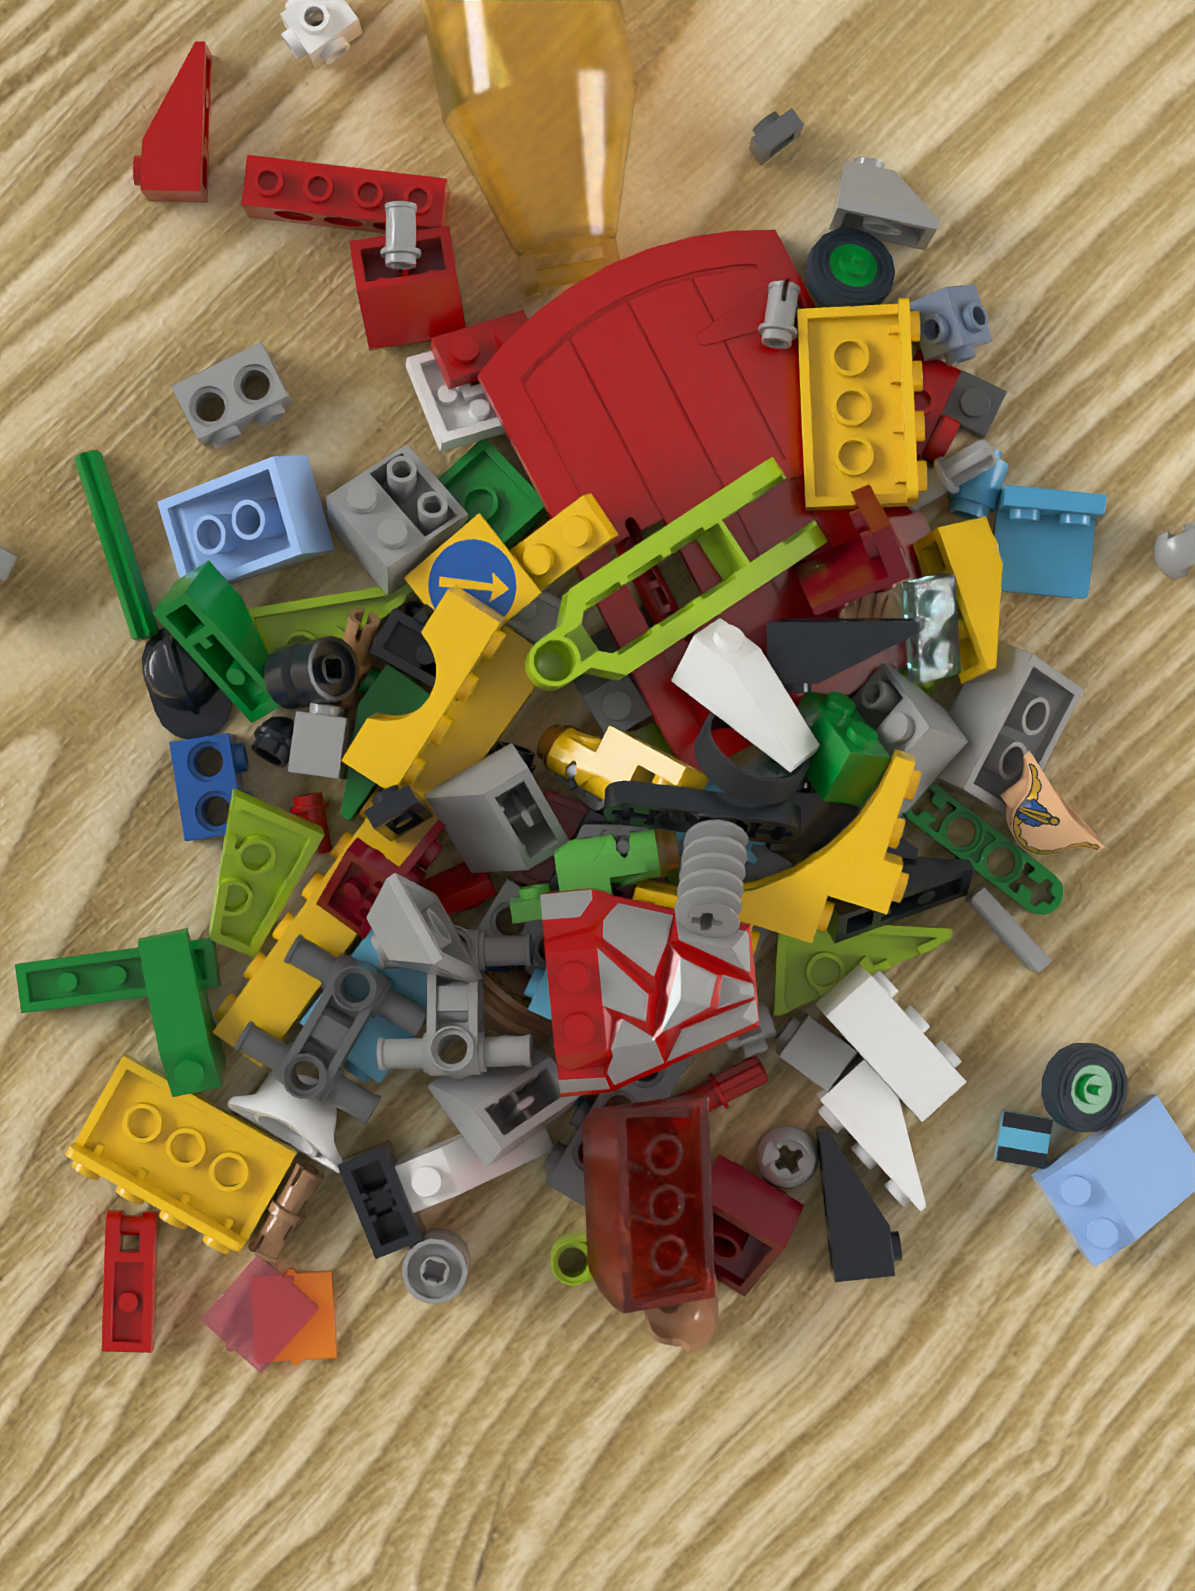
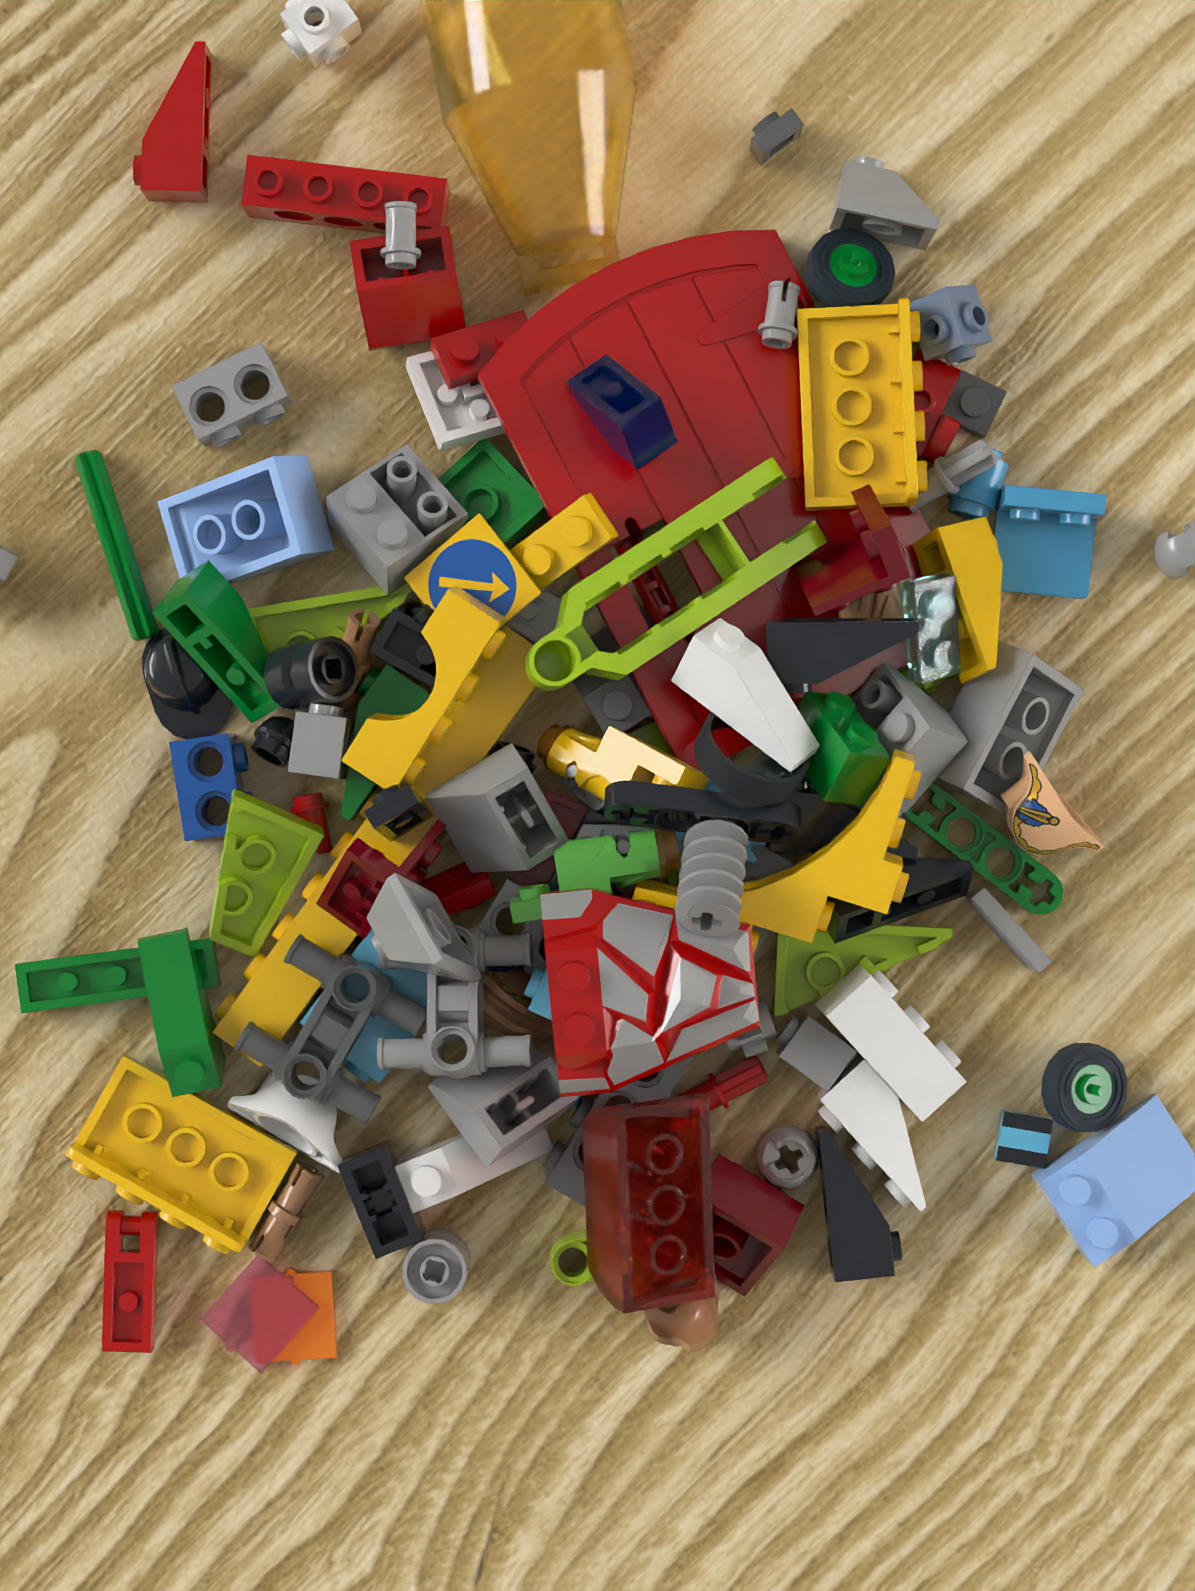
none -> clear blue slope [566,354,678,470]

